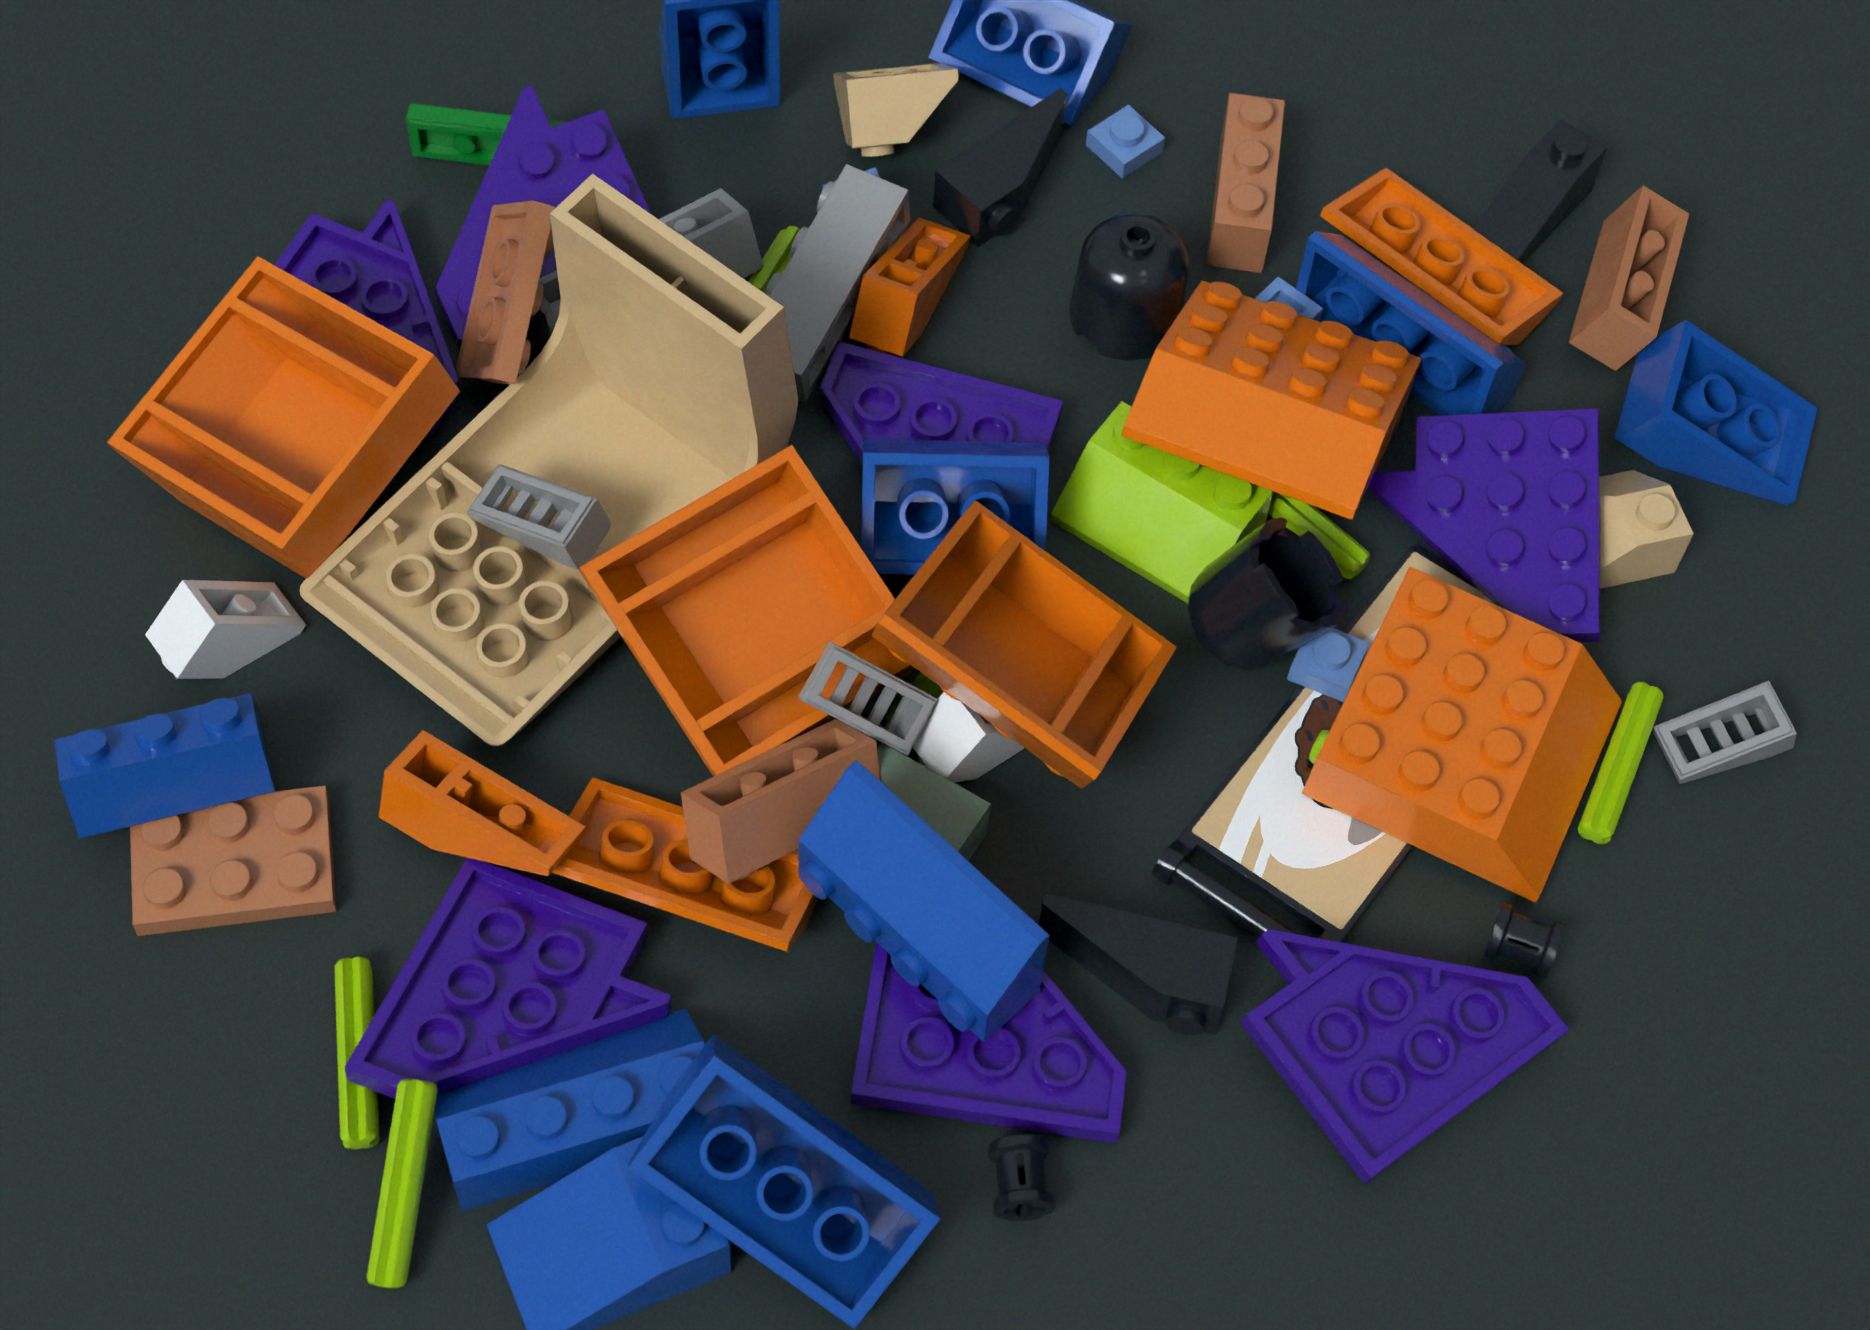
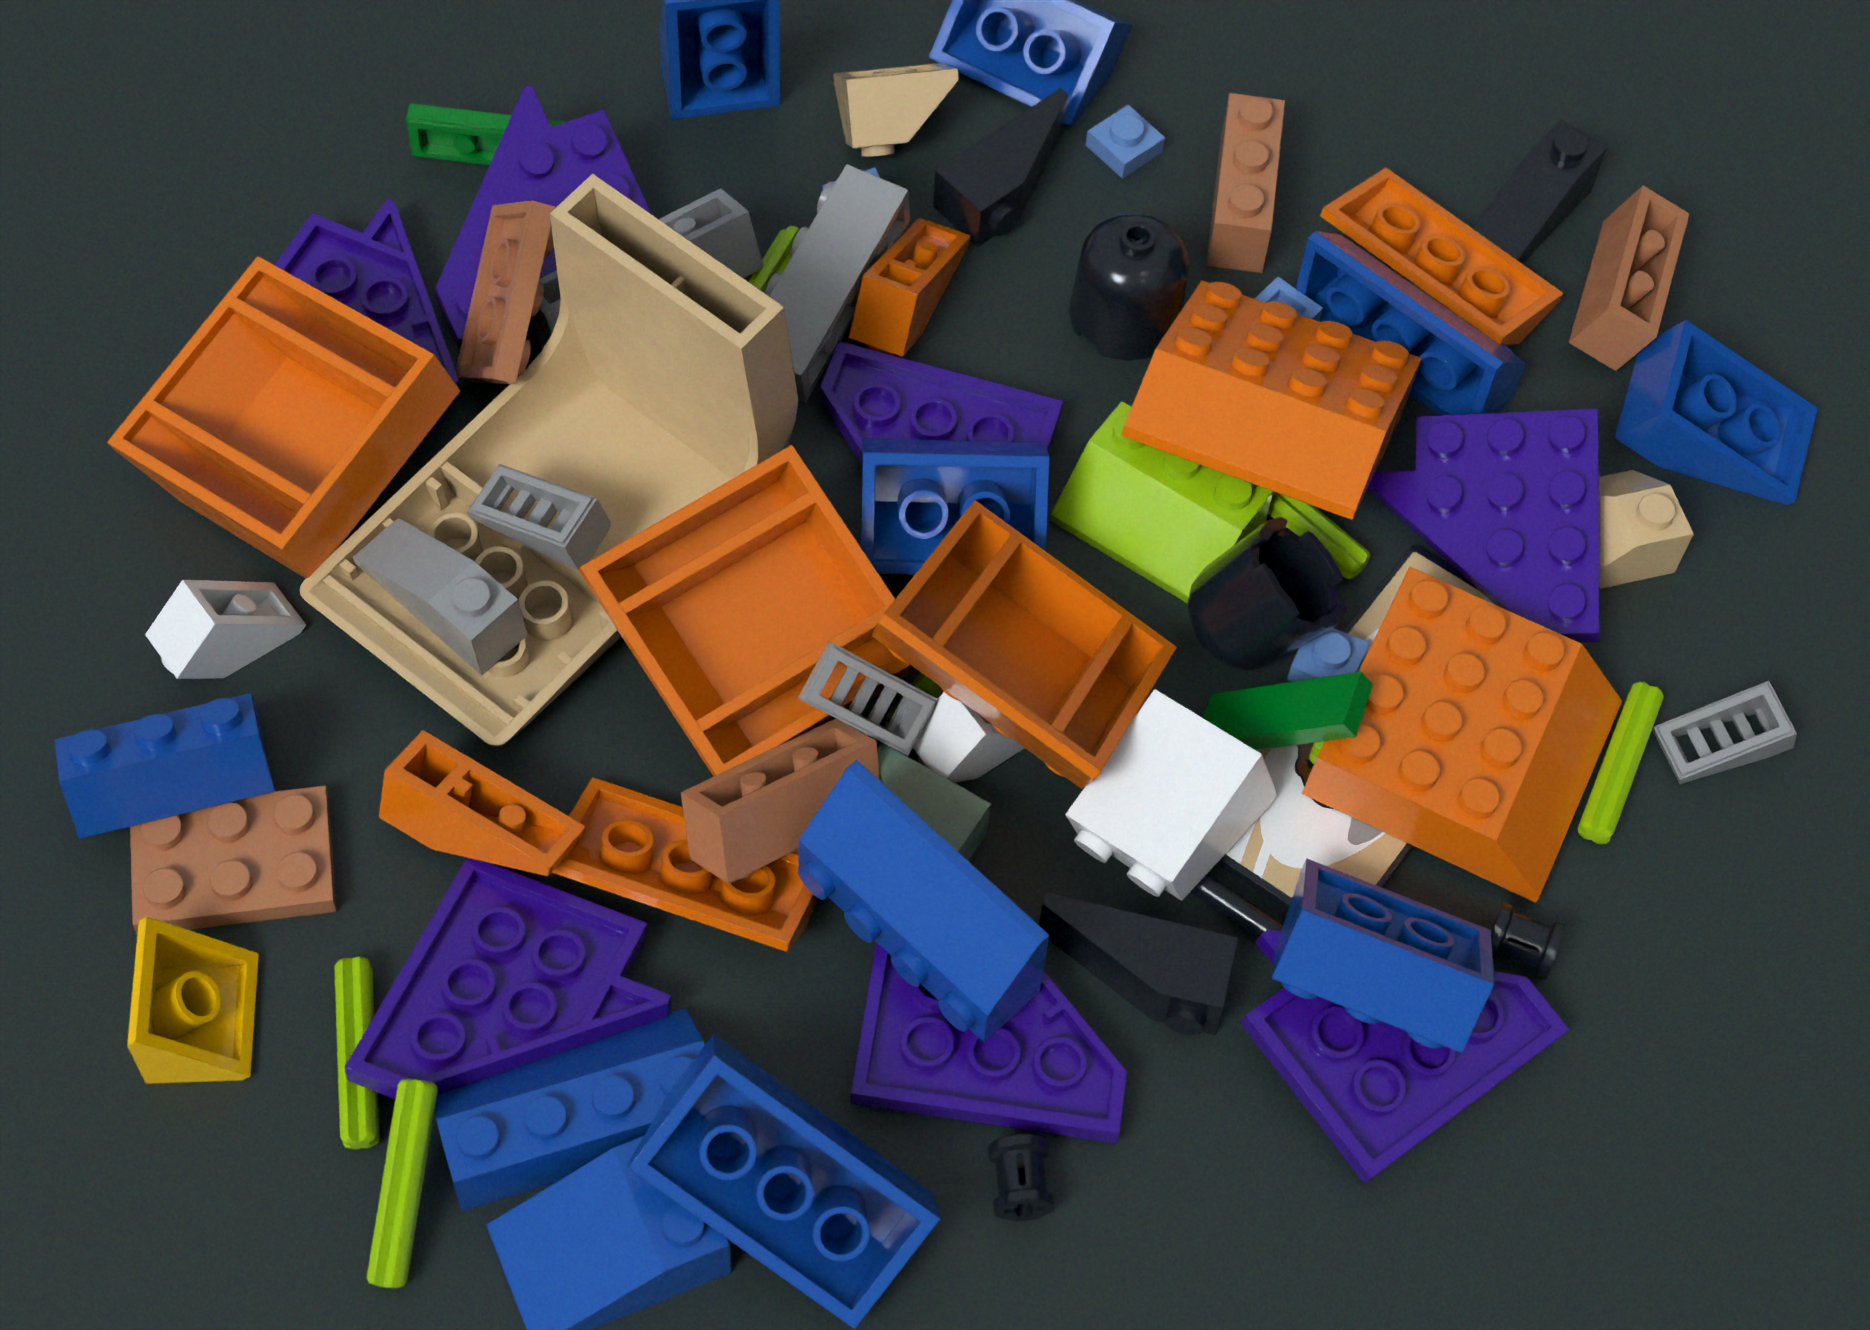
none -> yellow slope [127,916,259,1084]
none -> light grey slope [353,518,528,676]
none -> white slope [1065,689,1277,901]
none -> green tile [1203,671,1373,750]
none -> blue slope [1272,858,1494,1053]

